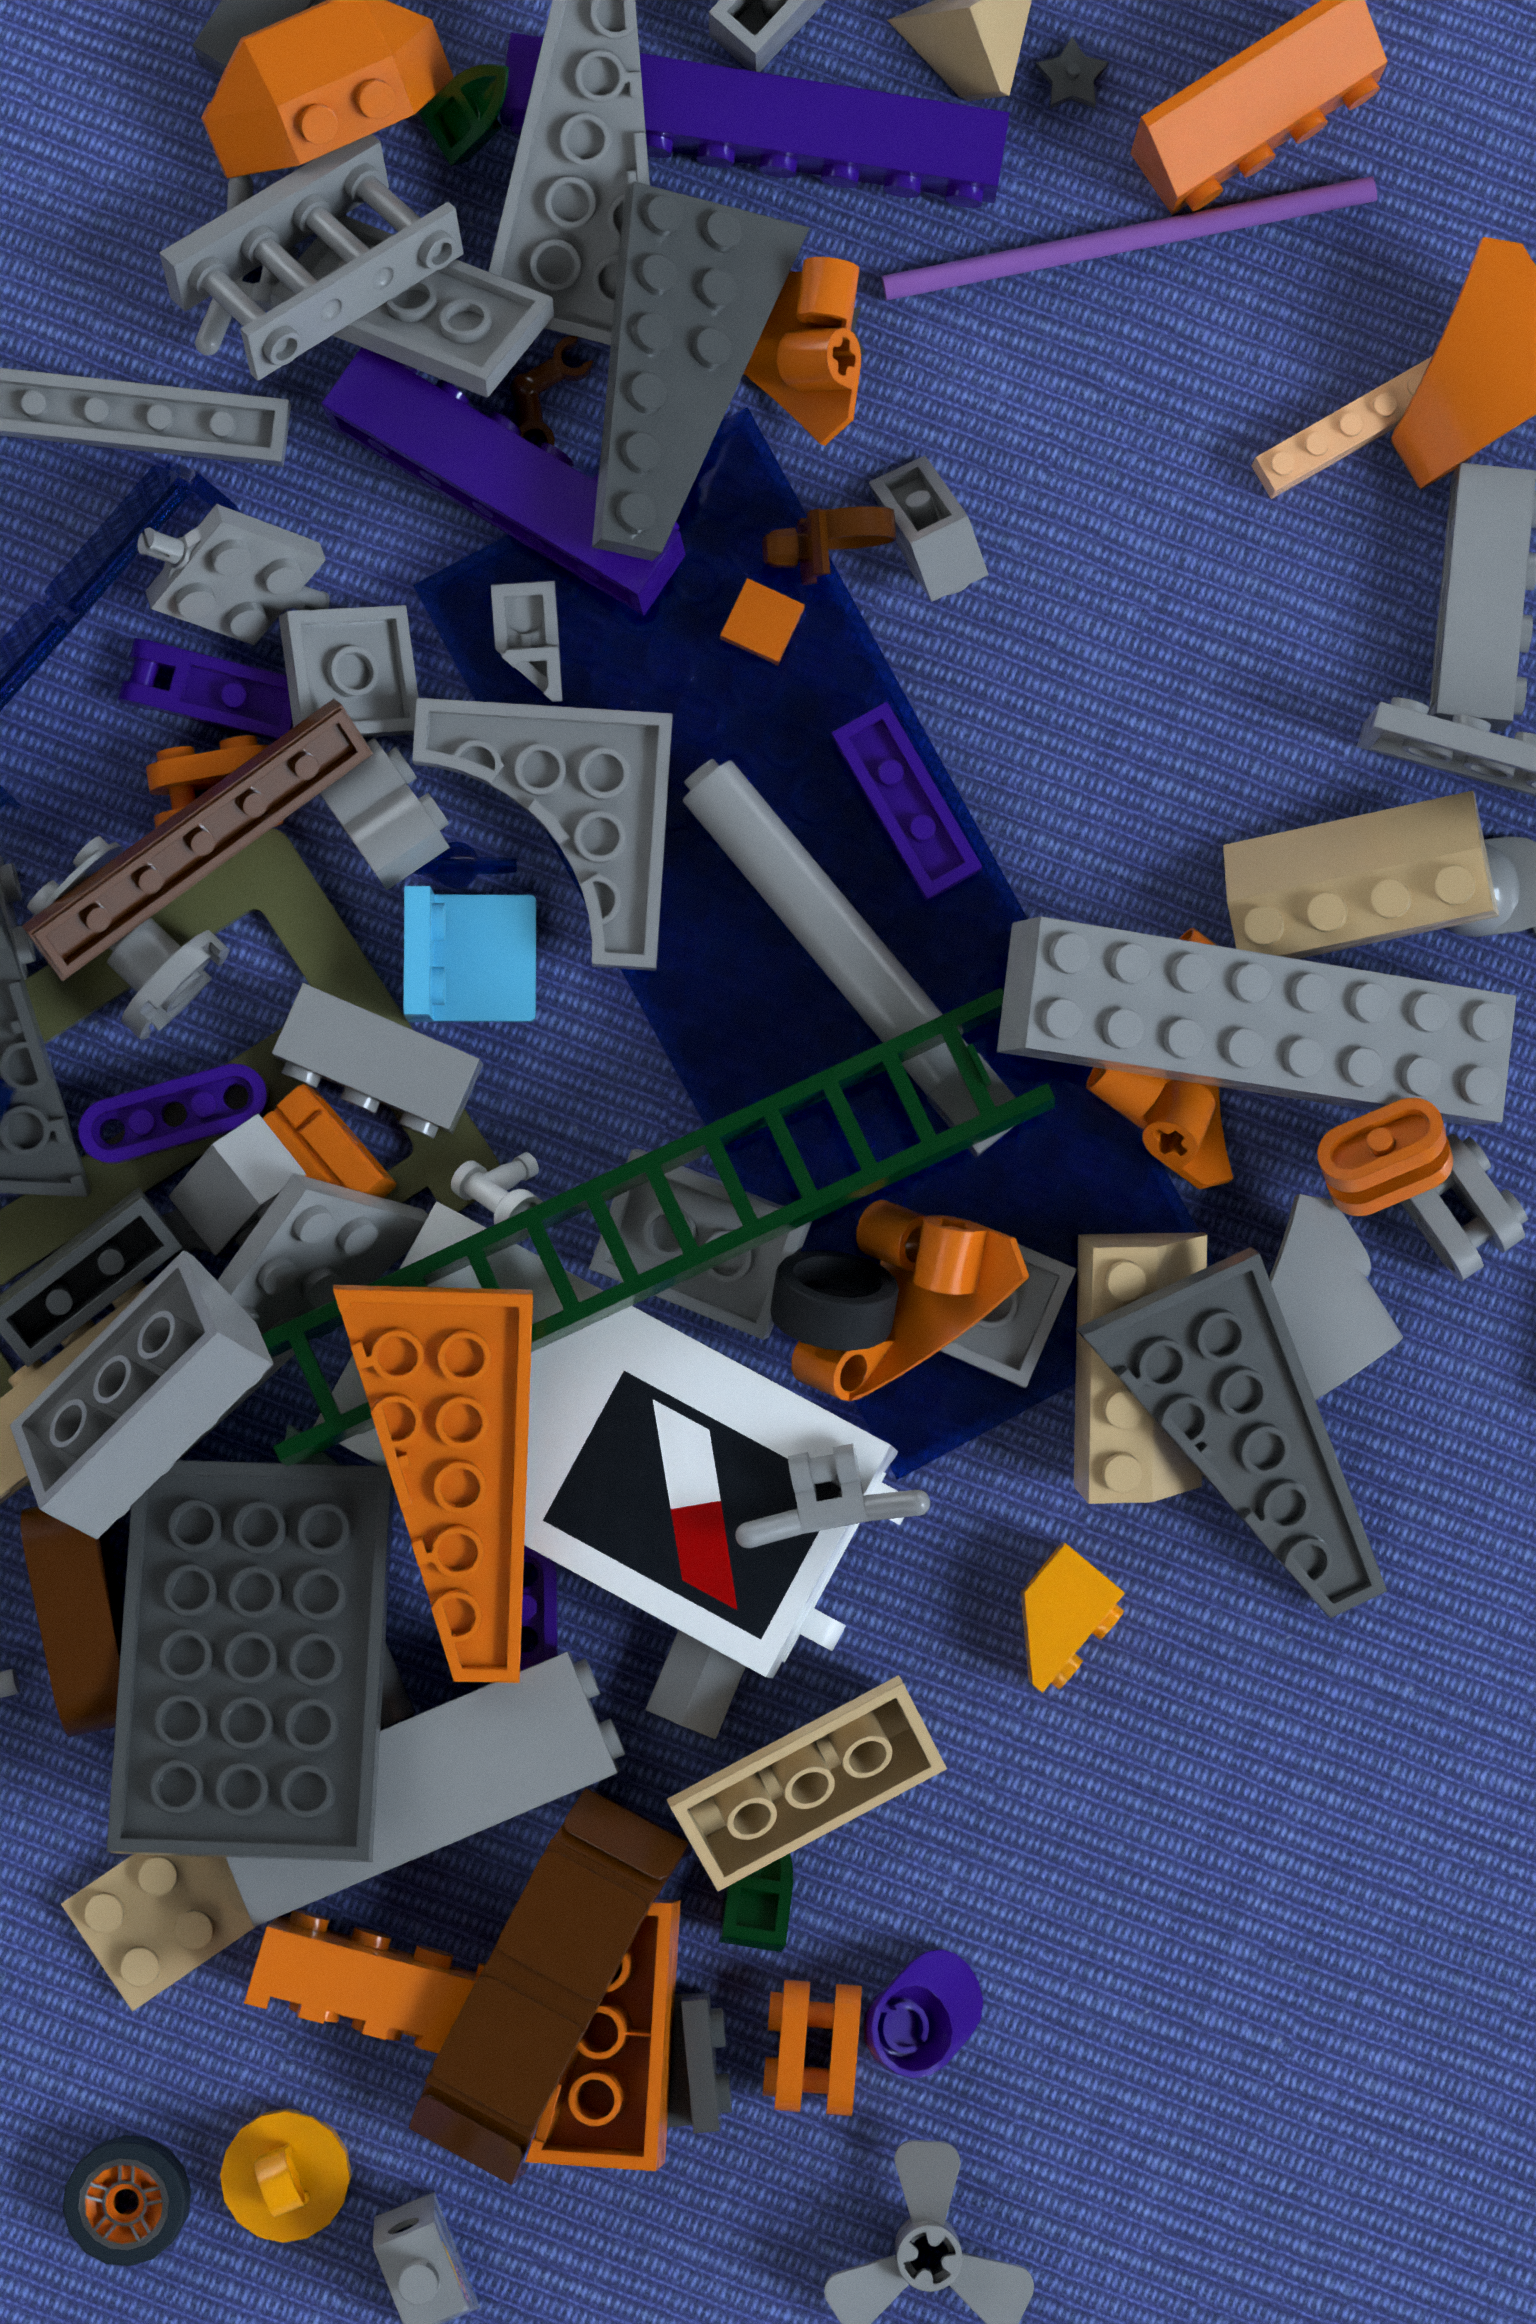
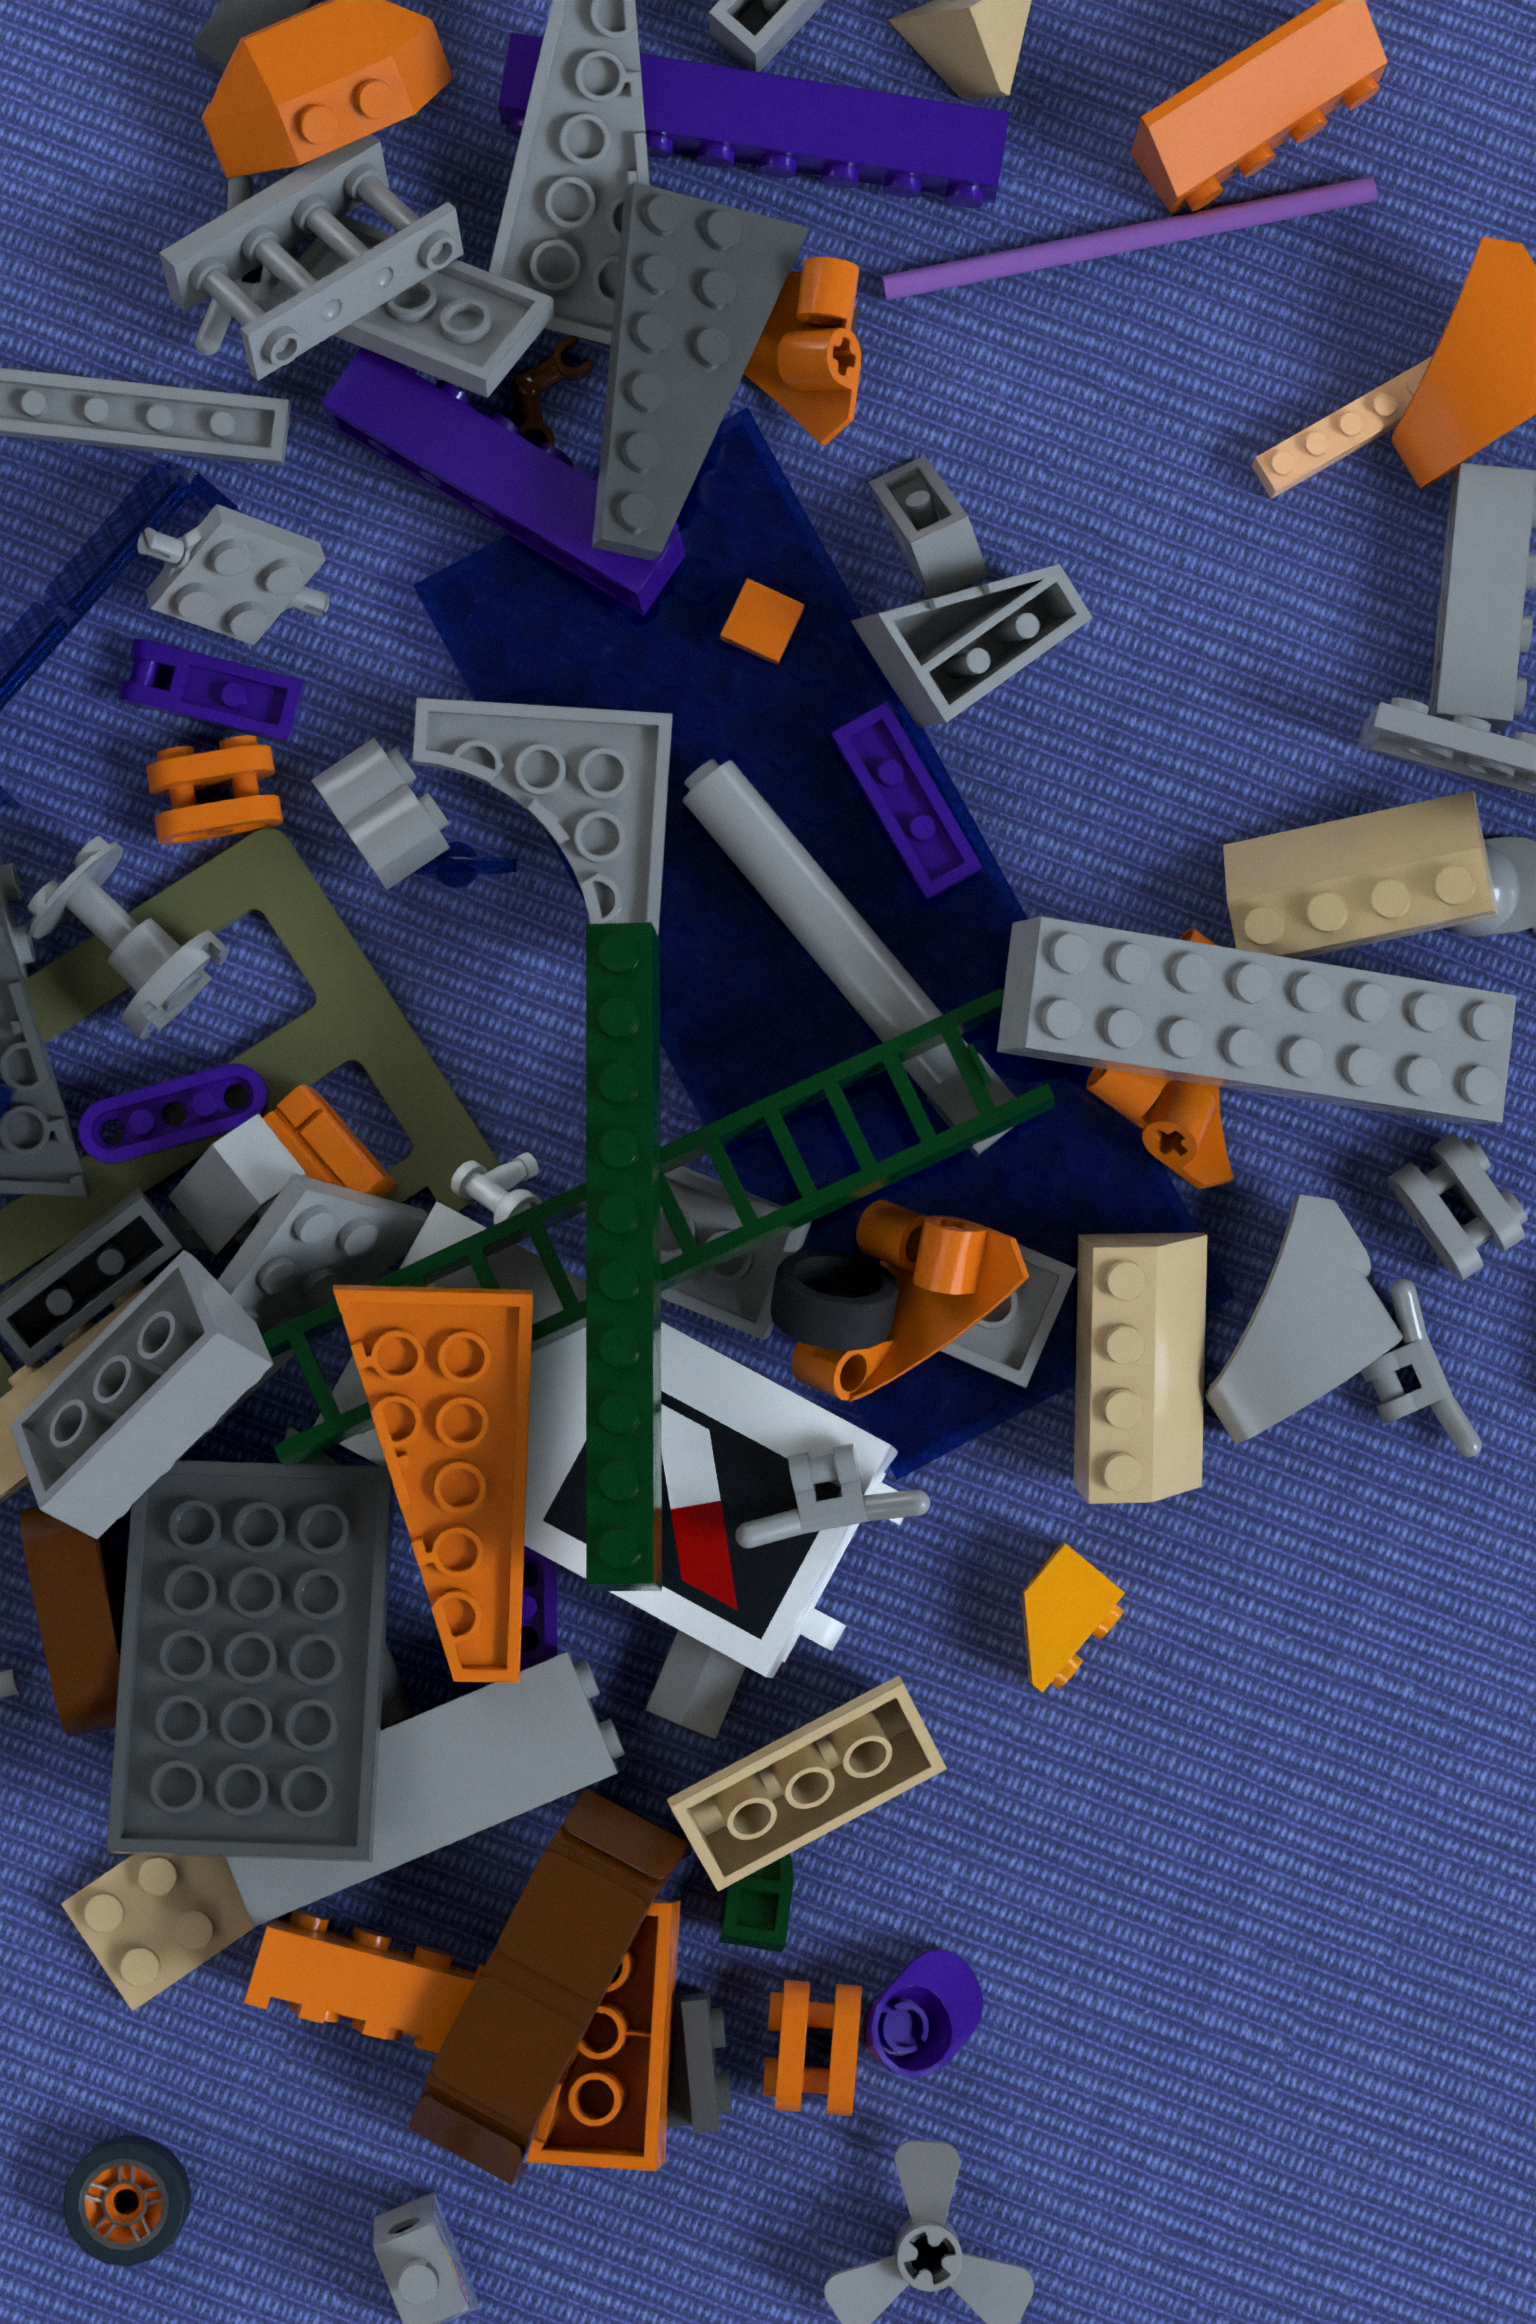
reddish brown tile [22,698,373,981] -> none
light orange tile [220,2108,352,2243] -> none
light grey brick [272,983,483,1139] -> none
light grey plate [279,605,419,738] -> none
medium azure bracket [403,886,537,1022] -> none
dark green plate [419,64,509,166] -> none
light grey slope [491,580,563,702] -> none
reddish brown piece [762,506,896,585] -> none
dark grey piece [1035,37,1109,109] -> none
dark grey wing [1076,1247,1387,1618] -> none
orange brick [1317,1098,1453,1216] -> none
none -> dark green brick [586,922,662,1592]
none -> light grey wedge [850,564,1093,728]
none -> light grey piece [1361,1278,1482,1457]

